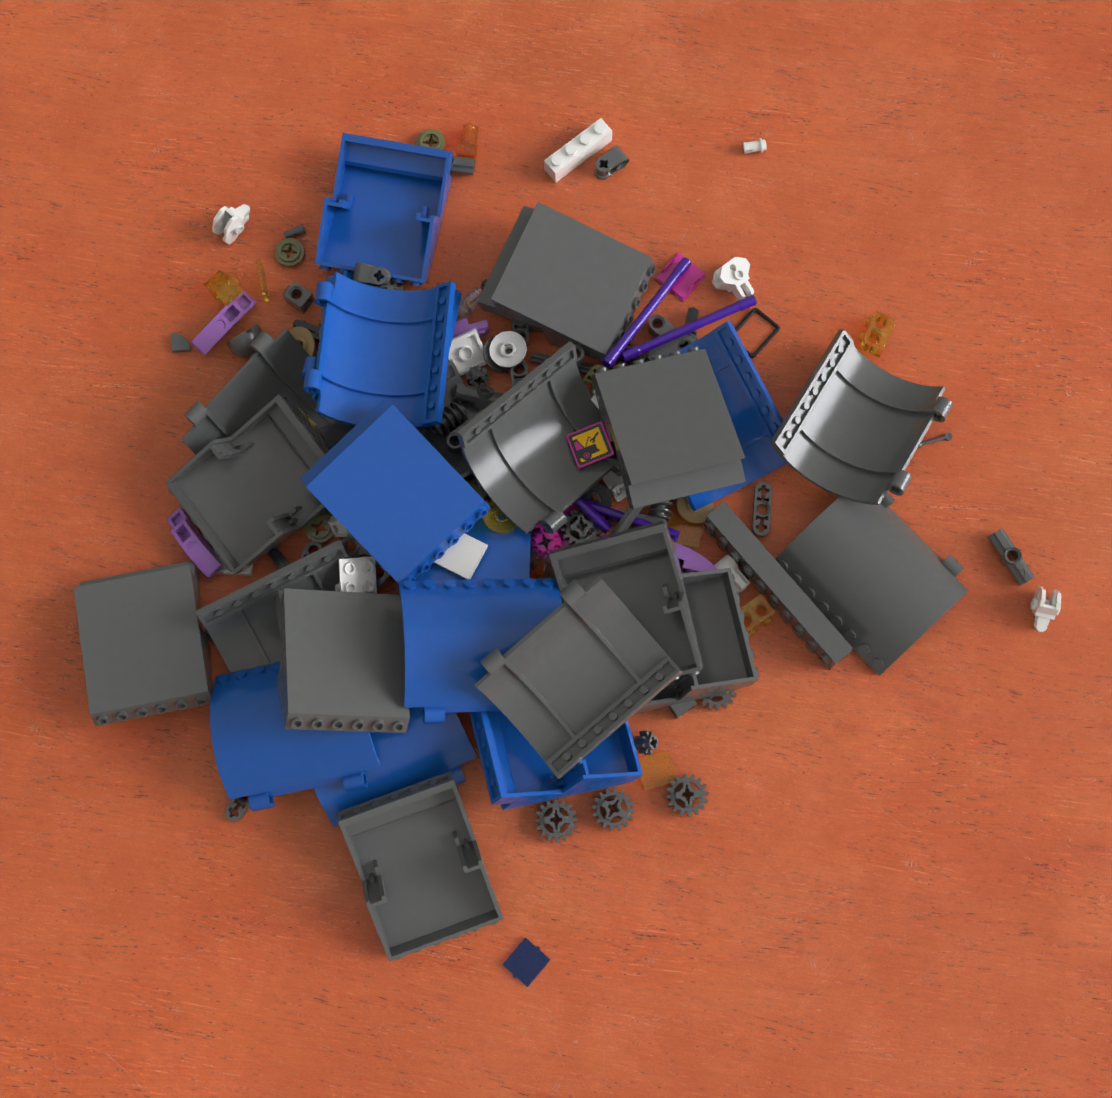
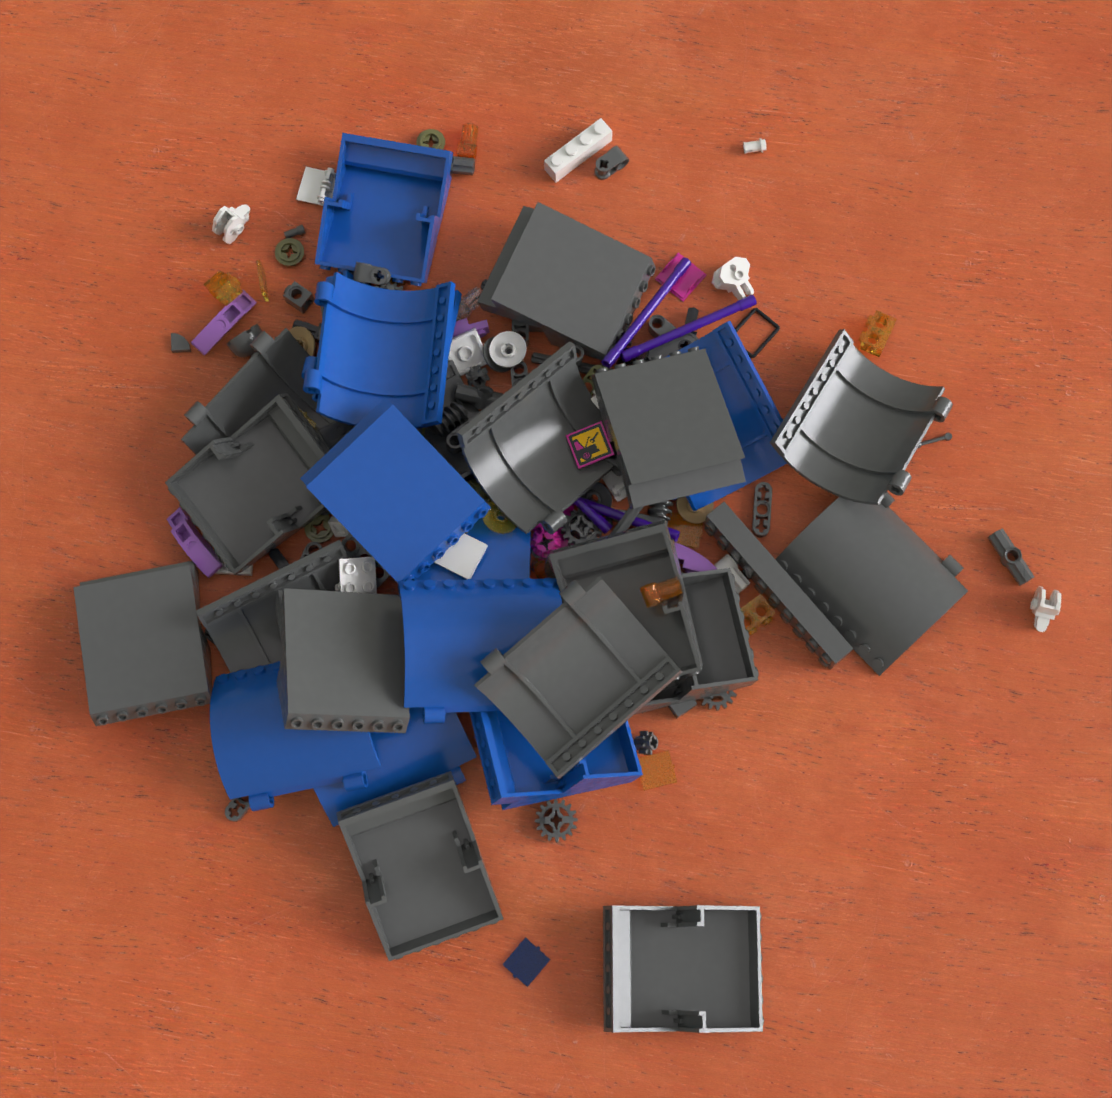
dark grey gear [592,787,635,831] -> none
dark grey gear [665,773,709,817] -> none
none -> white hinge [296,167,336,206]
none -> dark grey panel [603,905,764,1033]
none -> clear orange piece [640,576,683,608]

